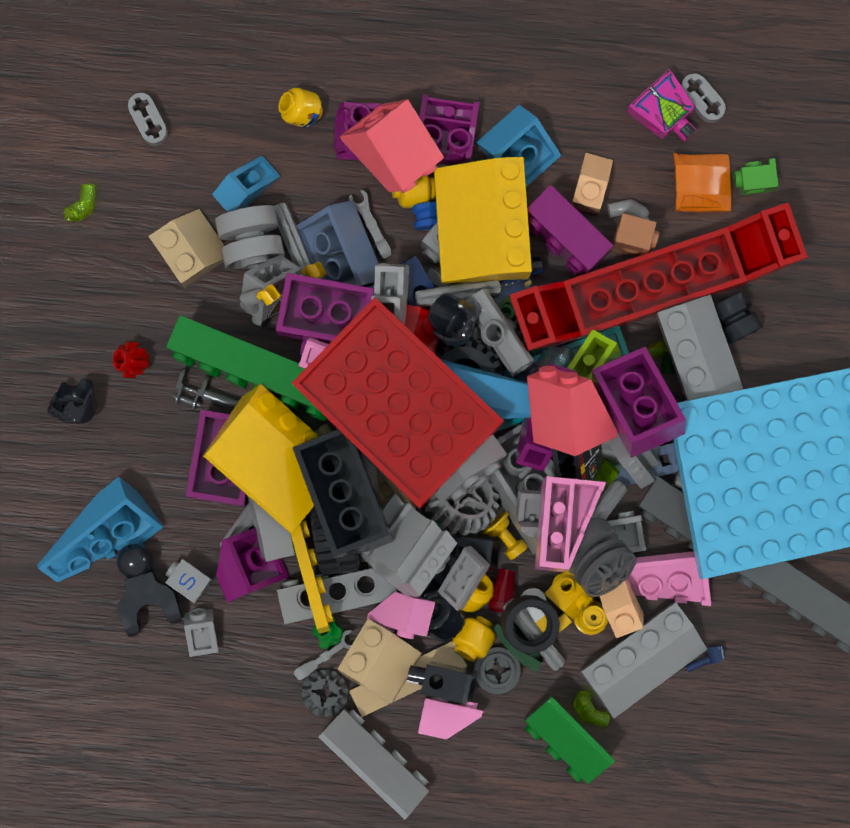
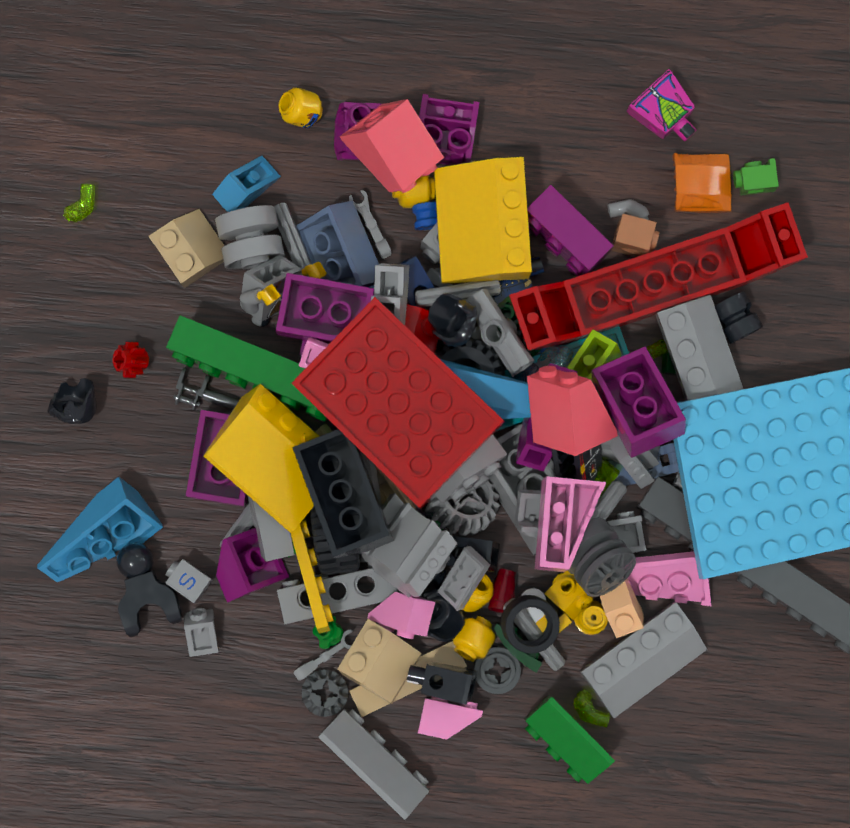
light grey beam [128,93,168,146] -> none
dark azure slope [477,105,561,187] -> none
yellow piece [480,511,528,560] -> none
light nougat slope [571,153,613,215] -> none
light grey beam [681,73,726,123] -> none
dark blue hand [686,646,724,672] -> none

